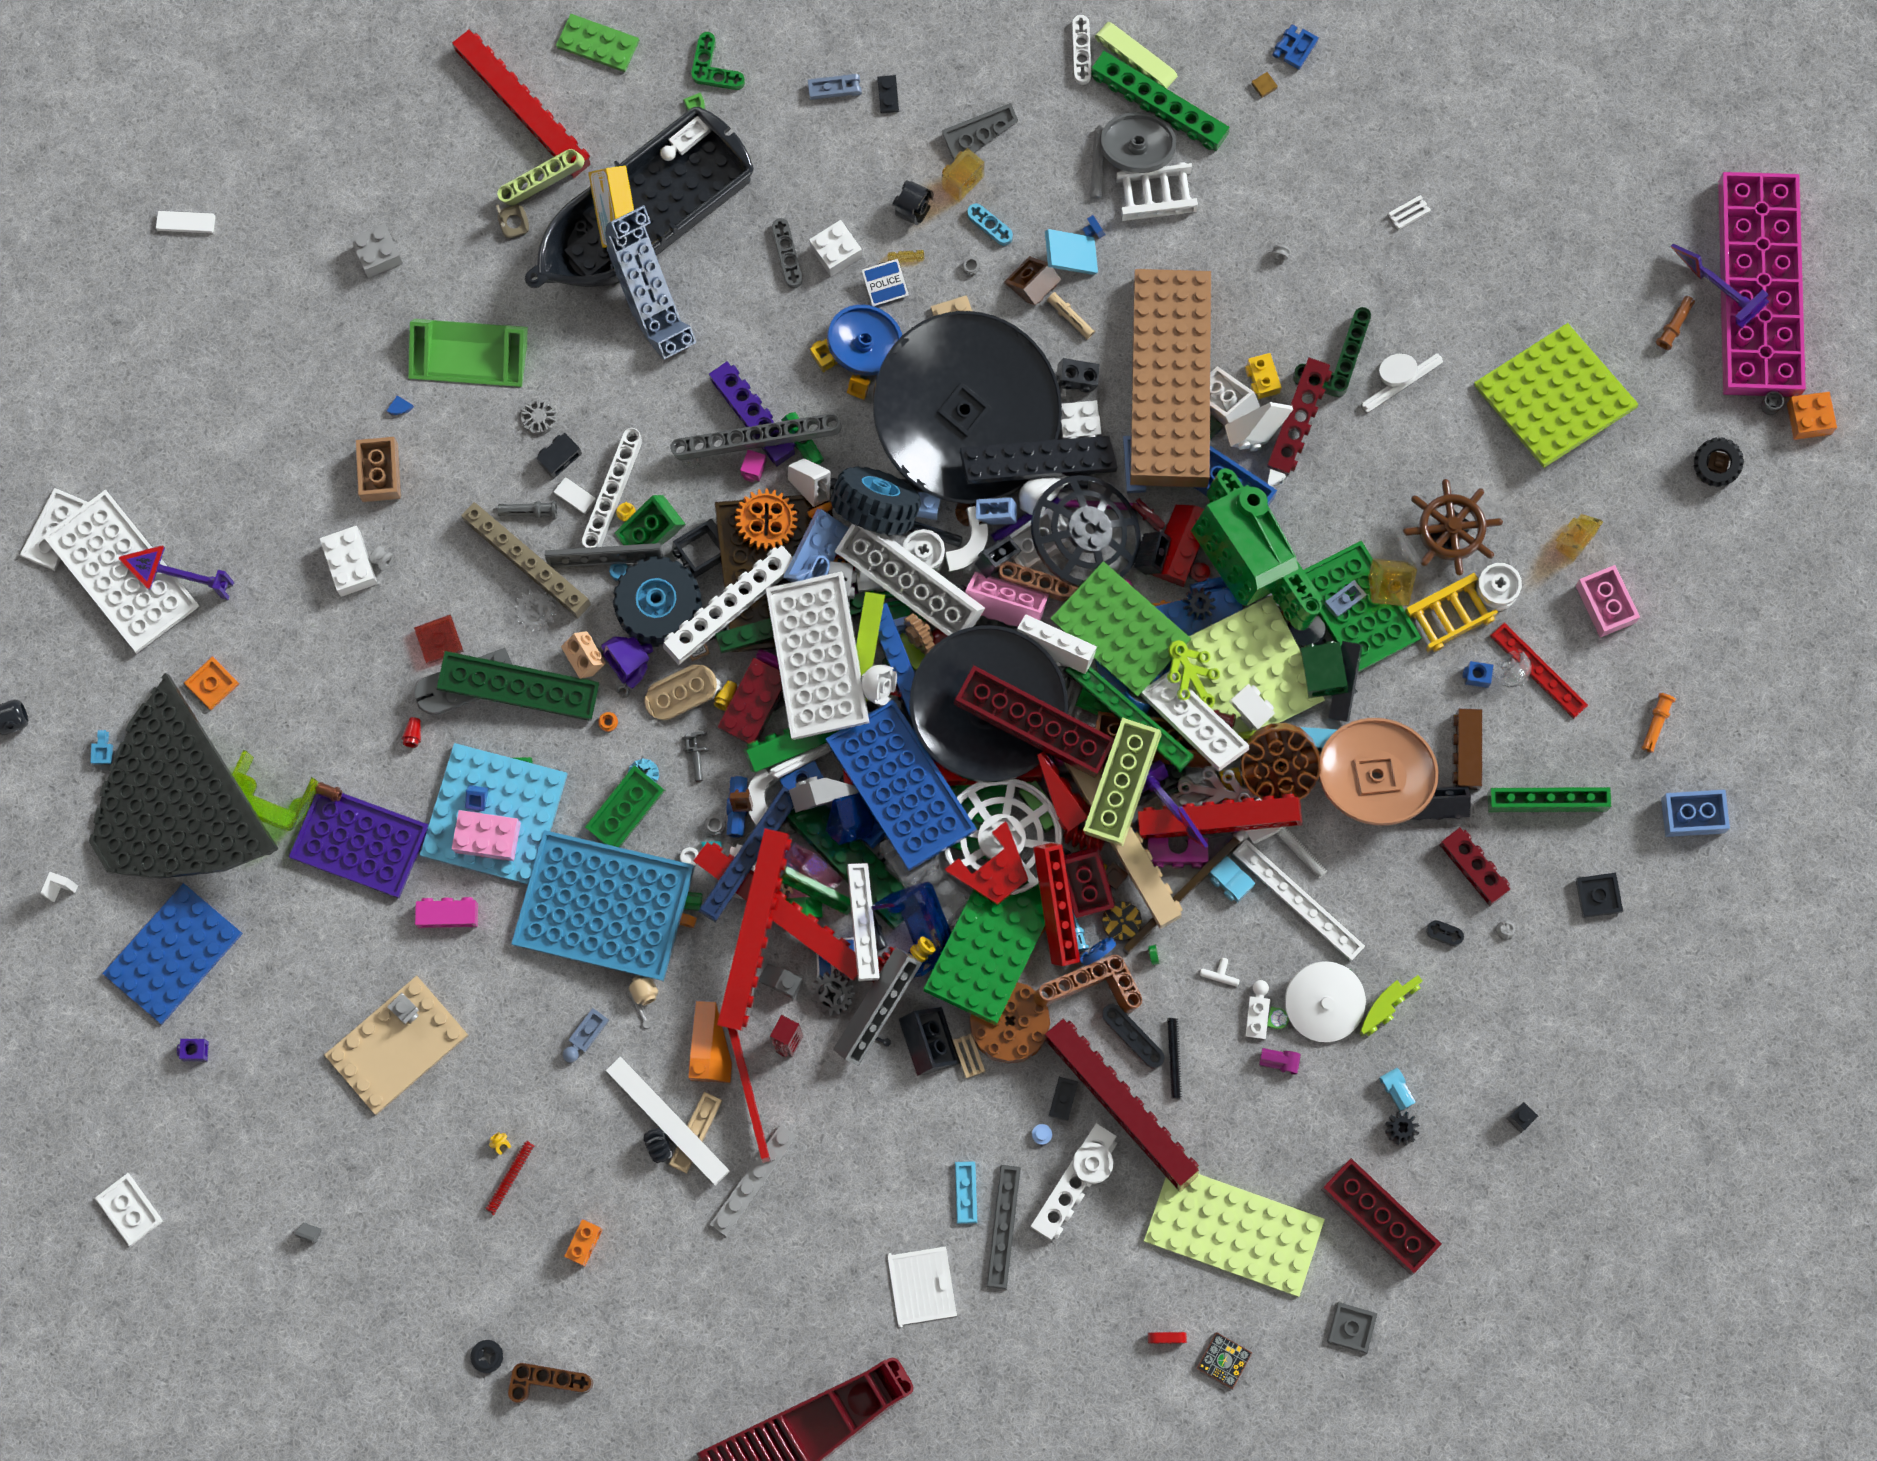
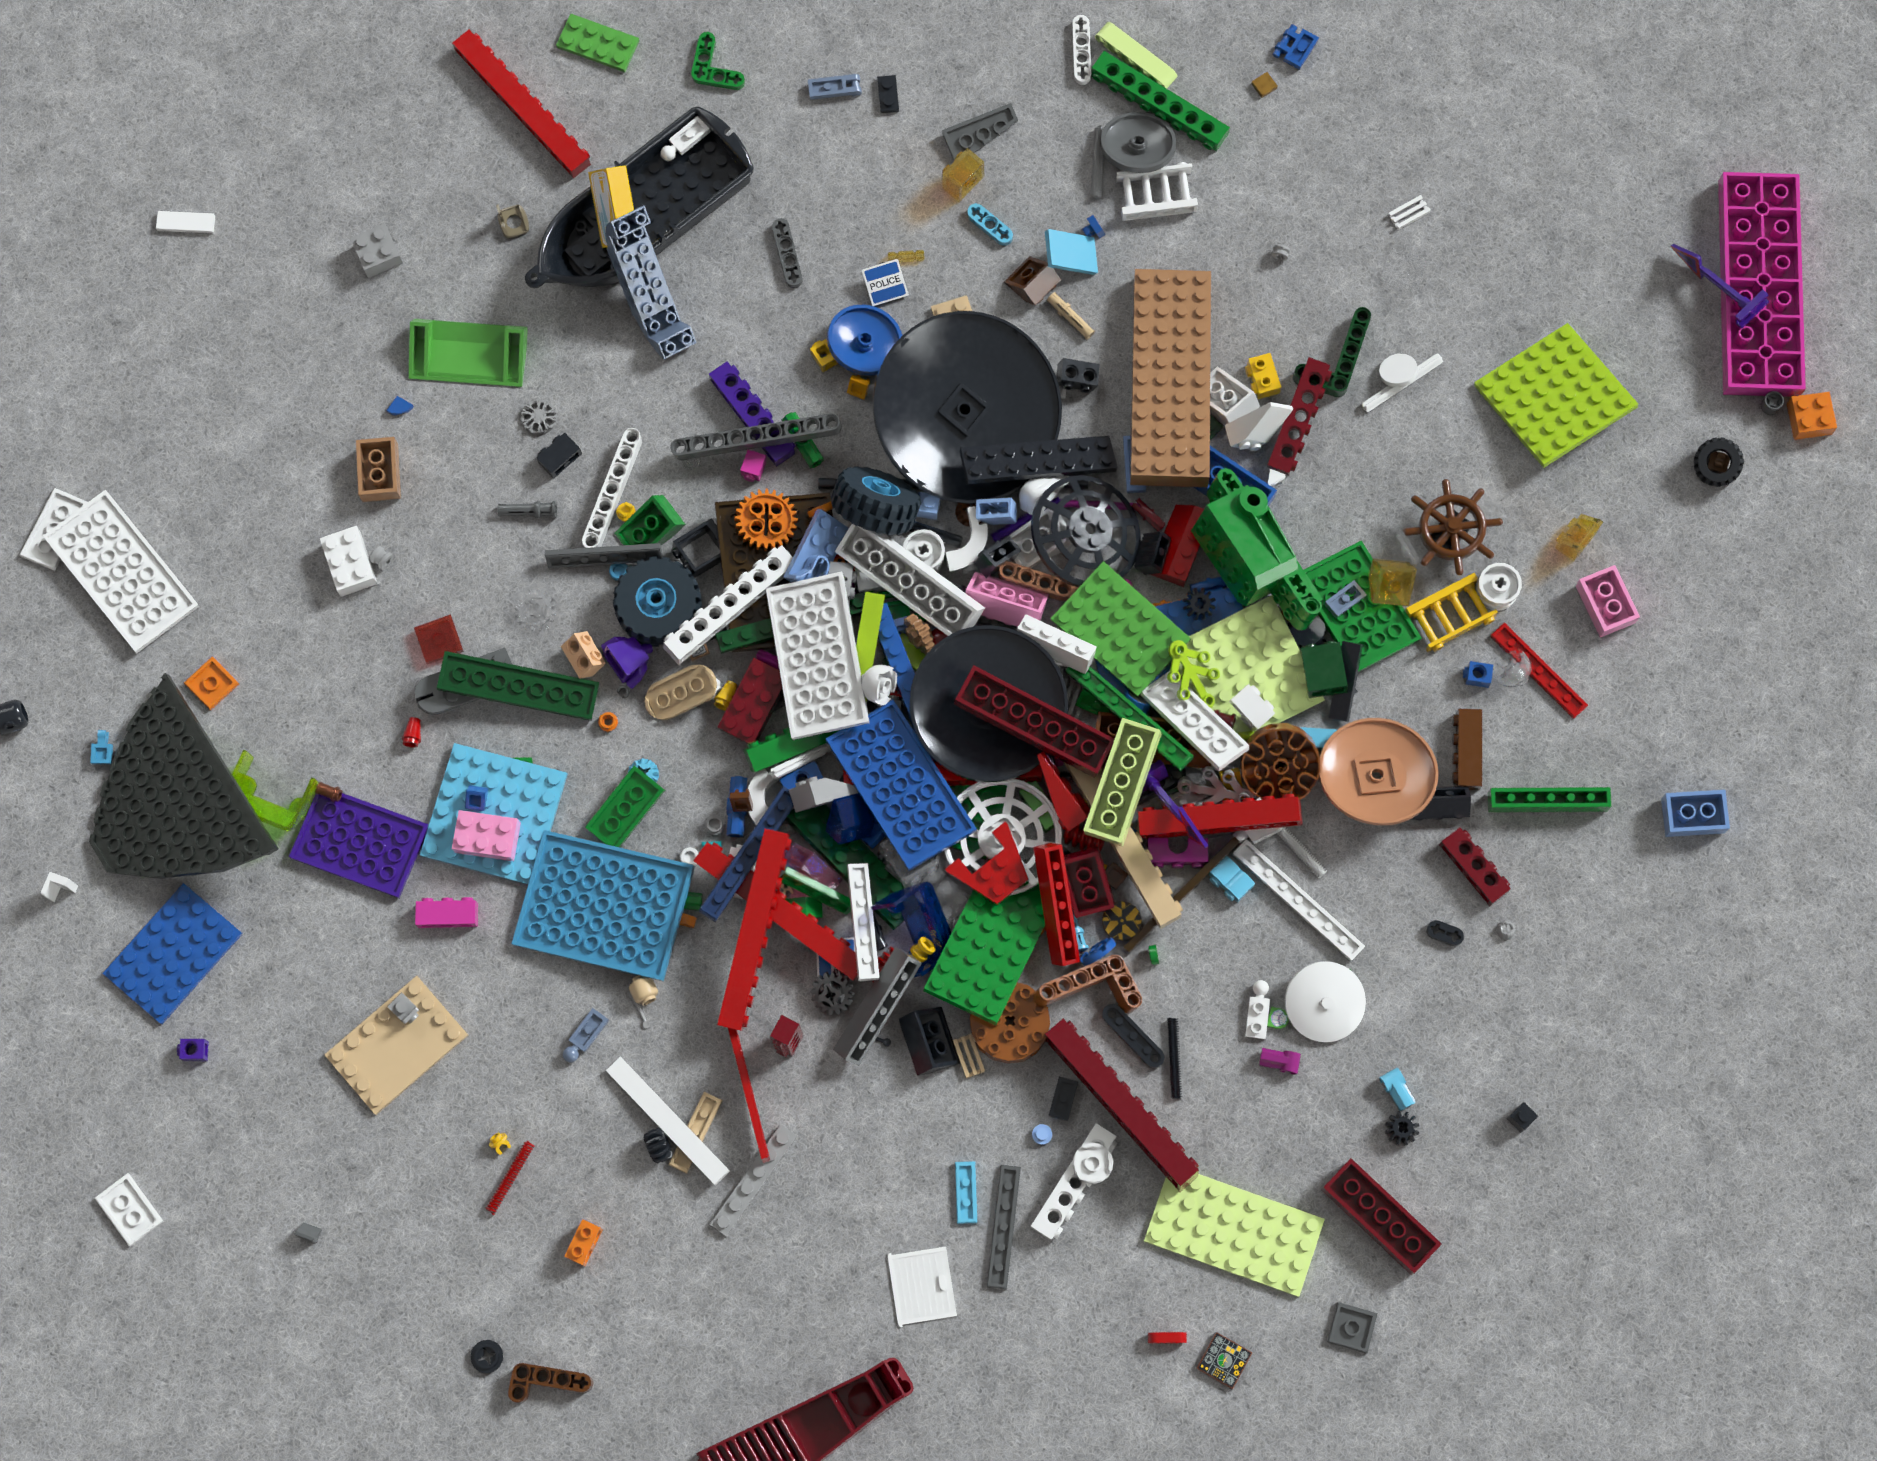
dark purple piece [119,546,234,600] -> none
dark tan brick [461,502,591,619] -> none
yellowish green beam [497,149,584,206] -> none
white tile [554,477,596,515] -> none
dark grey piece [682,731,709,782] -> none
bright green tile [683,93,705,110] -> none
orange wedge [689,1001,732,1083] -> none
dark grey slope [759,964,803,999] -> none
white slope [788,459,831,507] -> none
white brick [809,220,862,277] -> none
black brick [893,180,934,225] -> none
light grey piece [962,256,980,275] -> none
white plate [1061,400,1101,439] -> none
red plate [1190,563,1210,582] -> none
white piece [1200,958,1240,987] -> none
lime slope [1359,975,1423,1037] -> none
black plate [1575,872,1623,918] -> none
orange pin [1641,693,1676,753] -> none
dark orange pin [1656,296,1695,350] -> none

